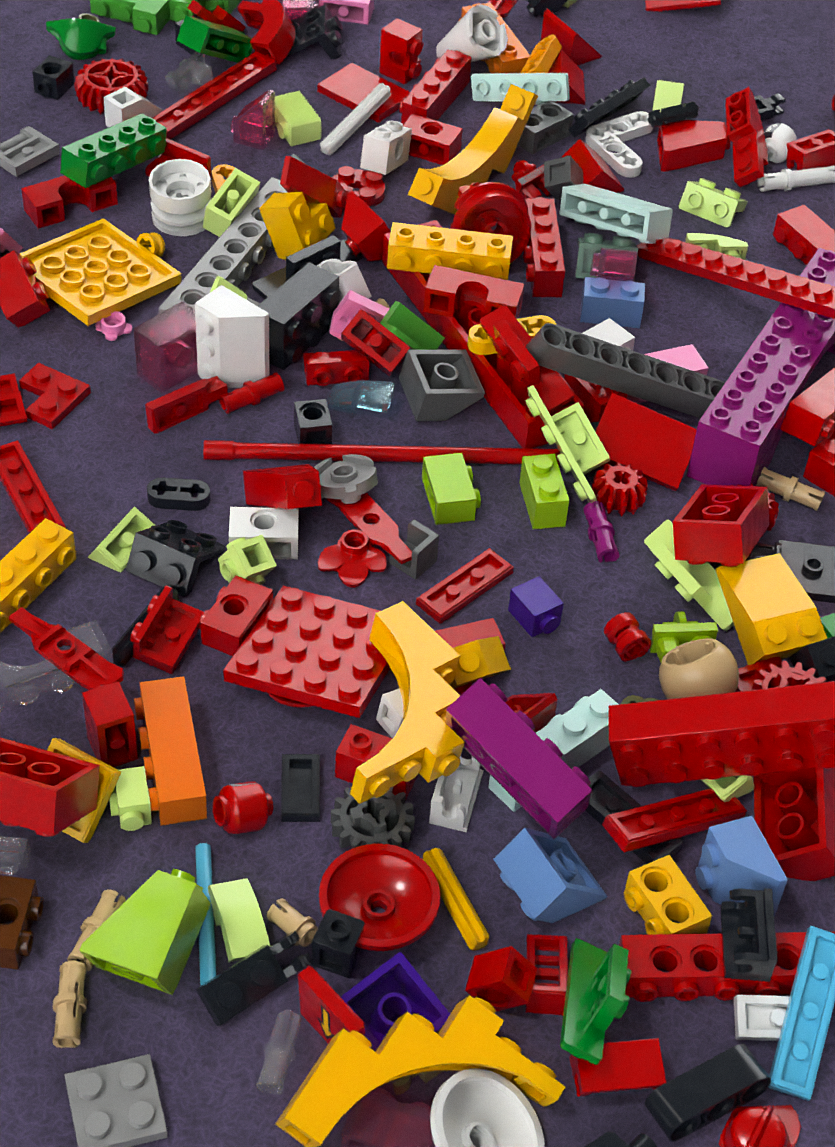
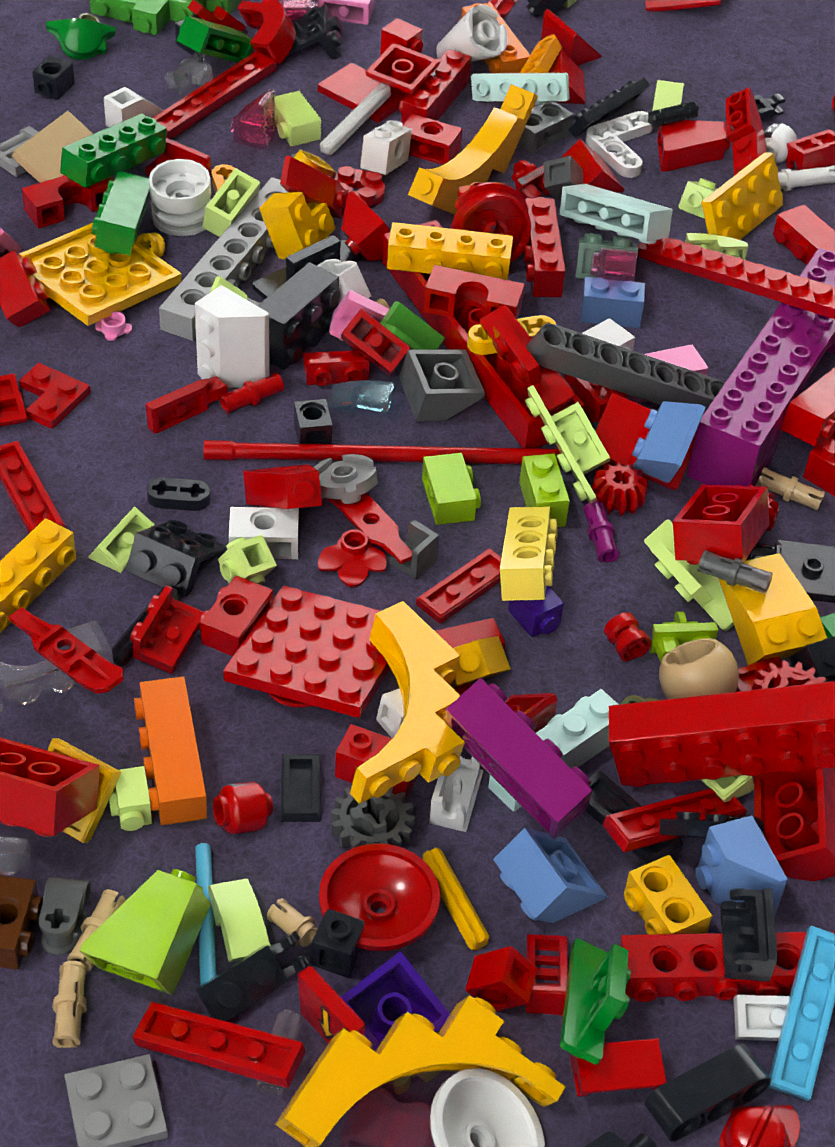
red gear [75,58,149,115] -> none
red brick [82,681,138,767] -> none
clear pink brick [134,301,198,393] -> none
none -> tan tile [11,111,93,183]
none -> dark grey piece [39,877,91,956]
none -> brick [91,171,150,255]
none -> red plate [132,1001,306,1088]
none -> yellow beam [293,149,336,177]
none -> red slope [366,43,440,94]
none -> light yellow brick [500,506,558,601]
none -> medium blue slope [631,401,706,484]
none -> black hinge [659,812,765,838]
none -> dark grey pin [698,550,773,594]
none -> yellow plate [701,153,783,240]

